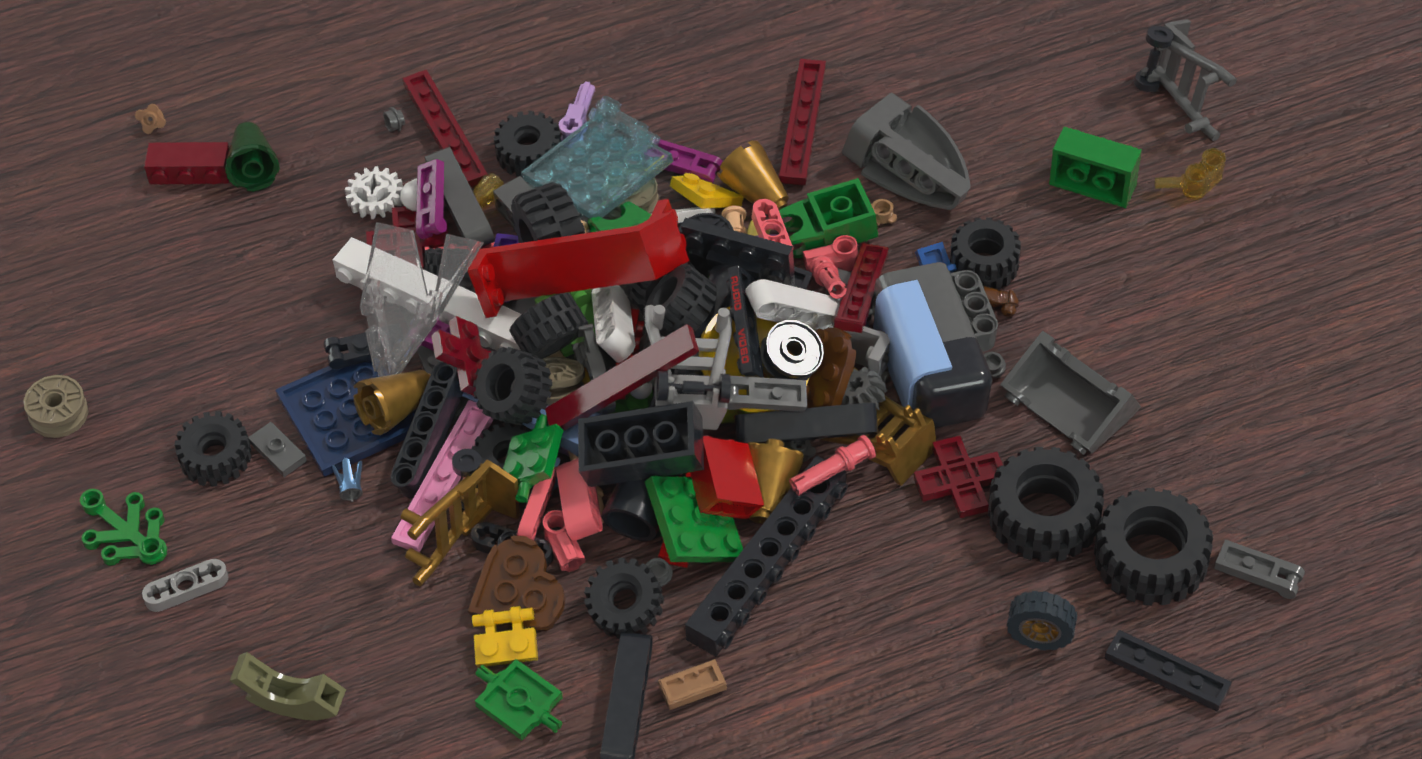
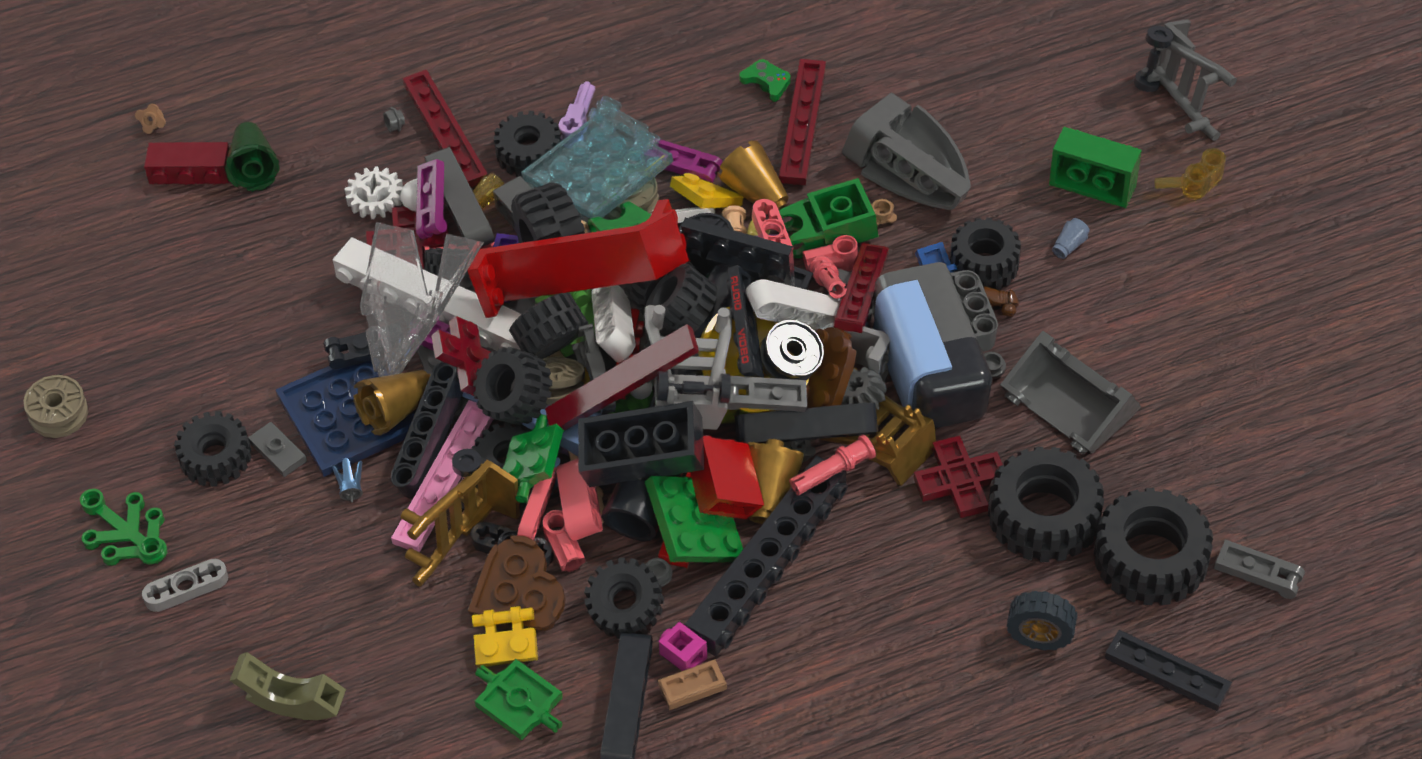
none -> dark pink brick [659,622,708,671]
none -> green piece [739,59,790,101]
none -> sand blue cone [1052,218,1090,259]

